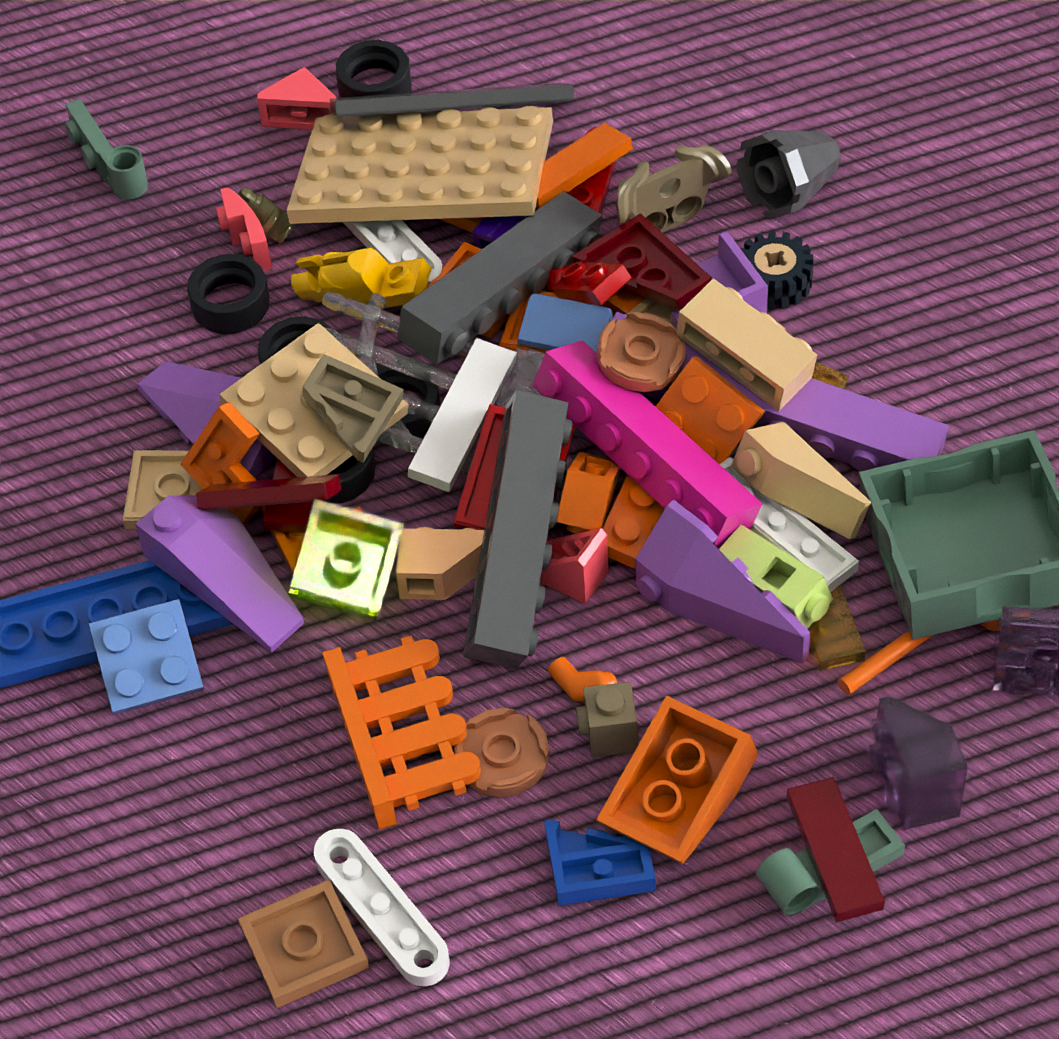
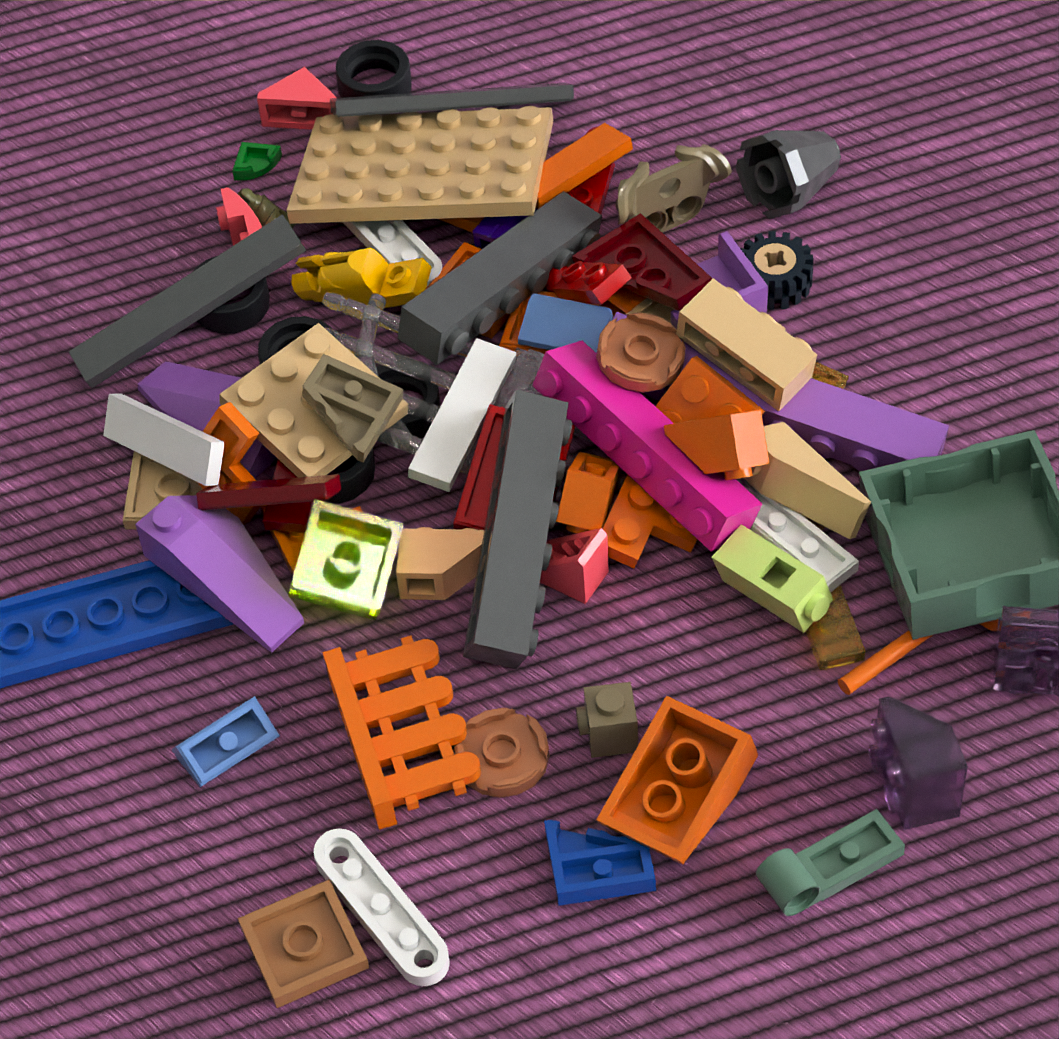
sand green plate [64,98,148,199] -> none
medium blue plate [89,599,204,715] -> none
orange arm [548,657,617,702] -> none
medium lavender wedge [636,500,810,663] -> none
dark red tile [786,777,885,922] -> none
none -> dark grey tile [69,214,306,388]
none -> white tile [103,394,224,486]
none -> medium blue slope [171,696,280,787]
none -> green tile [232,142,282,181]
none -> orange slope [664,409,770,480]

